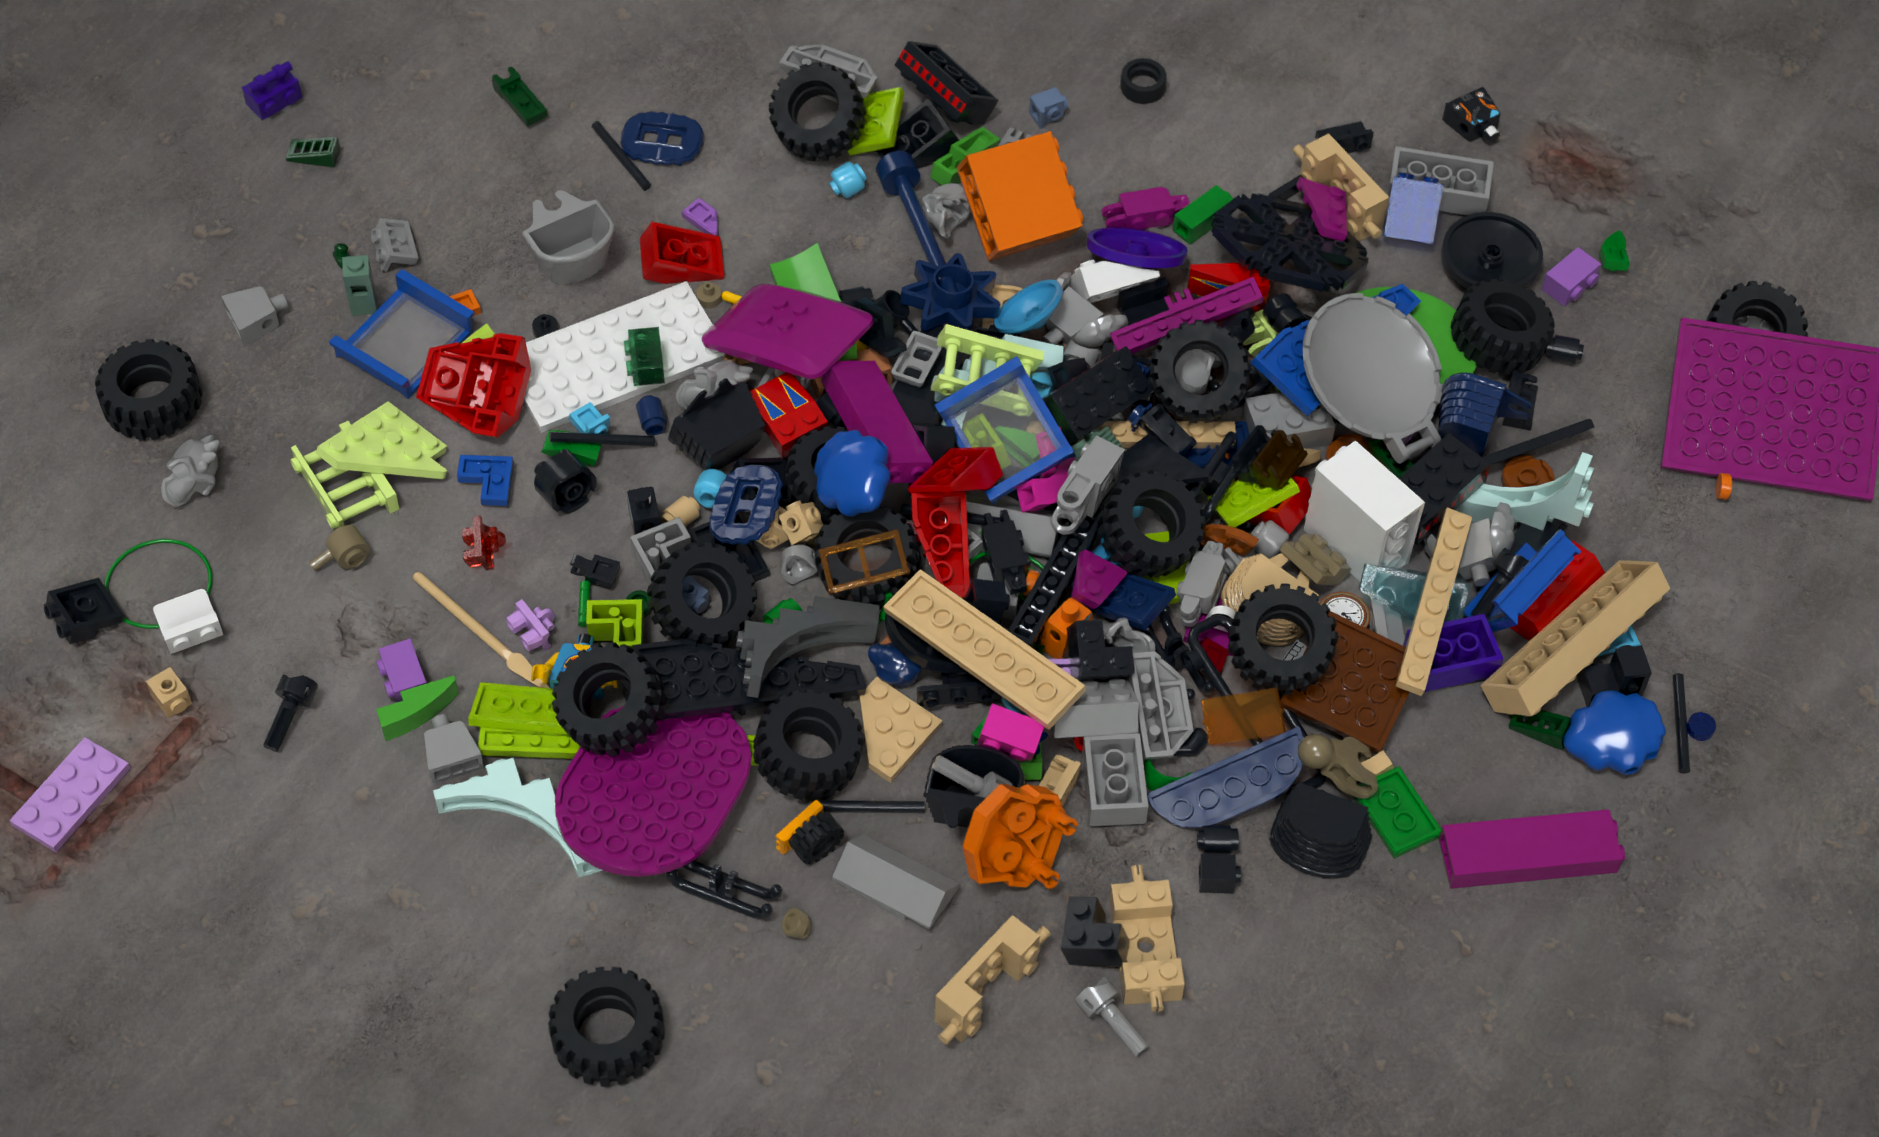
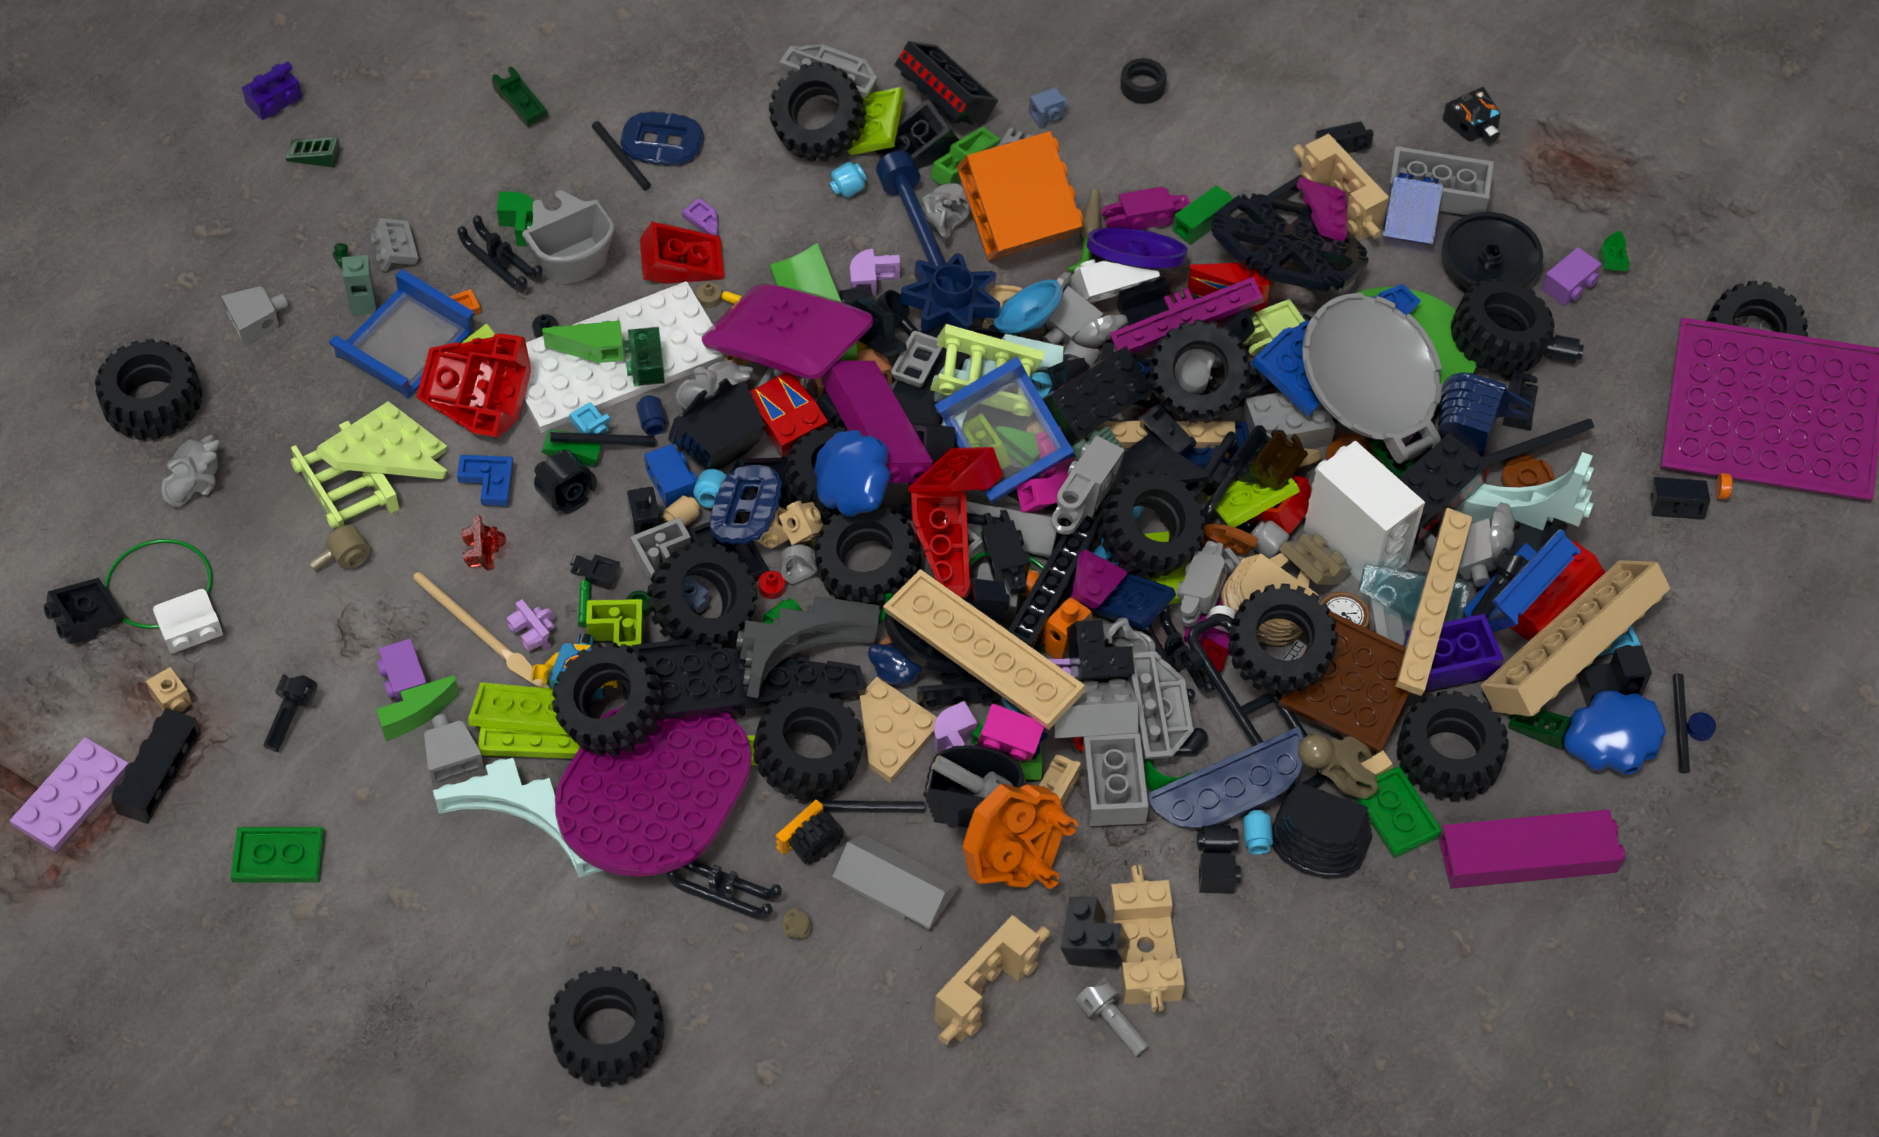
clear orange window [819,529,910,594] -> none
dark blue plate [1128,403,1153,432] -> none
clear orange piece [1201,687,1286,745] -> none
black wheel [1262,293,1308,334] -> none
none -> black brick [111,708,201,824]
none -> green tile [230,827,325,883]
none -> black piece [457,215,543,291]
none -> green brick [497,191,534,247]
none -> bright green slope [542,320,624,363]
none -> blue brick [644,444,697,508]
none -> red tile [758,571,786,599]
none -> lavender brick [850,249,900,296]
none -> lavender brick [934,701,977,753]
none -> dark tan piece [1068,189,1100,273]
none -> medium azure brick [1243,810,1273,855]
none -> black tyre [1396,691,1509,801]
none -> black hinge [1650,477,1710,520]

